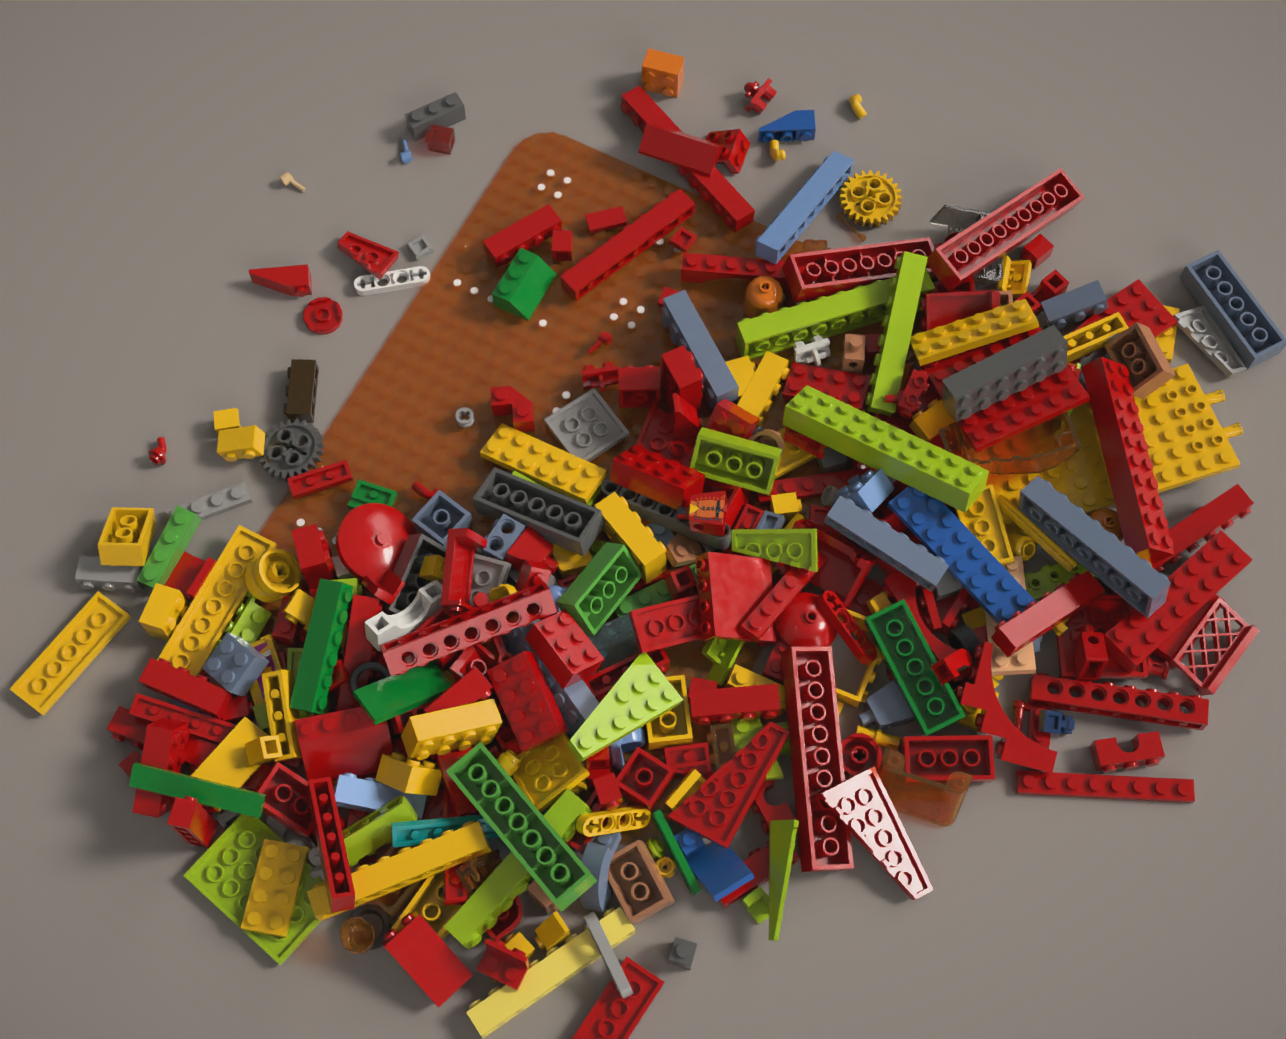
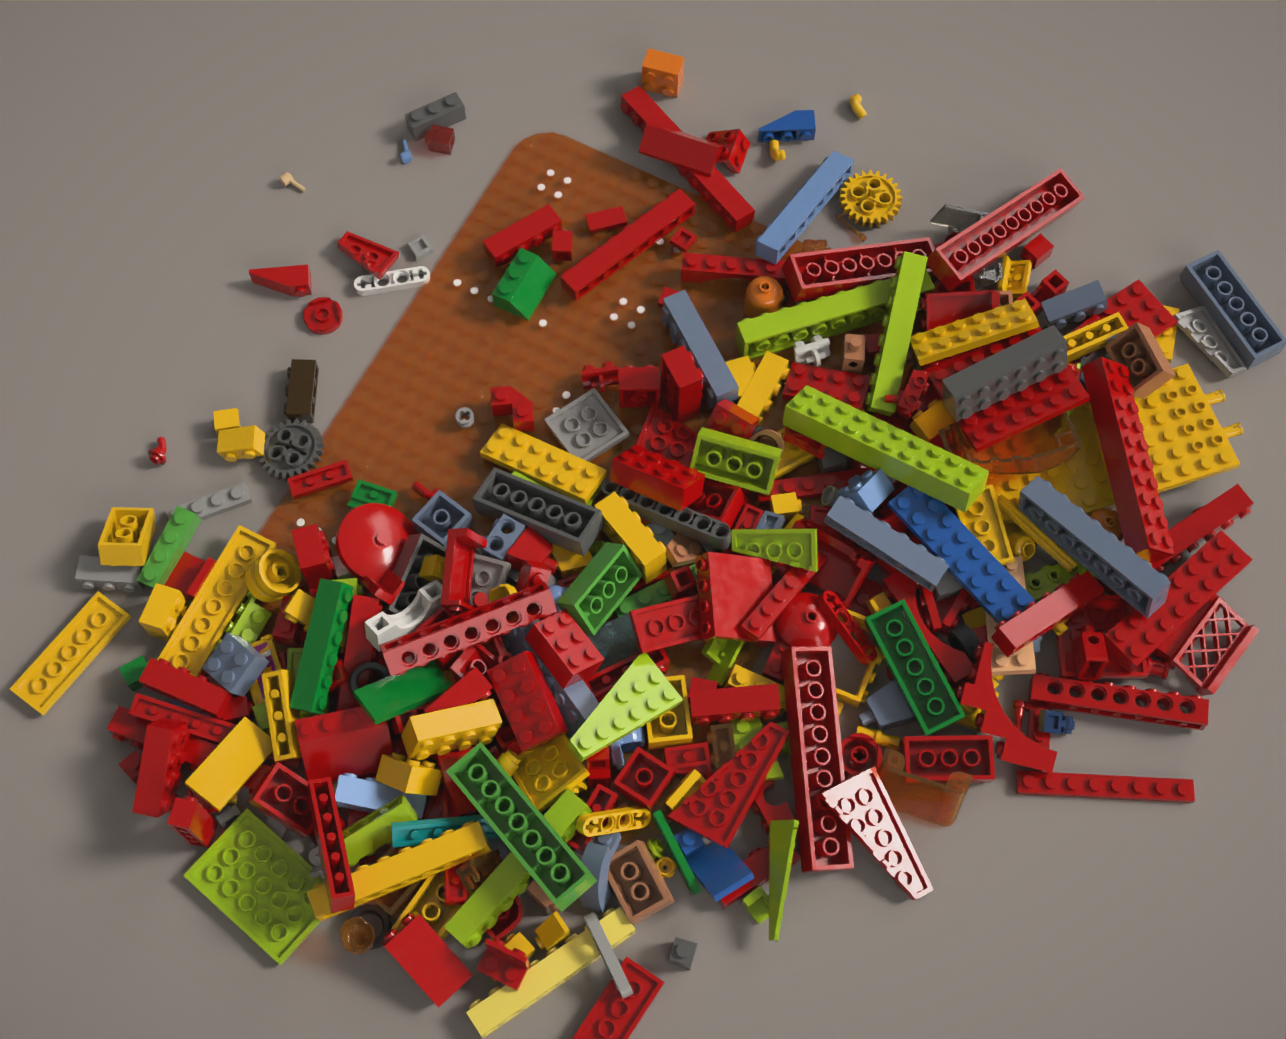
green tile [129,763,266,818] -> none
yellow plate [241,839,309,938] -> none
yellow brick [245,735,283,765] -> none
red hand [587,332,612,354] -> none
red brick [592,772,623,810] -> none
red slope [671,393,702,439] -> none
torso [677,491,727,537] -> none
red hips [744,78,777,114] -> none
red leg [931,648,973,685] -> none
red arch [1089,731,1165,773] -> none
none -> green brick [119,655,149,692]

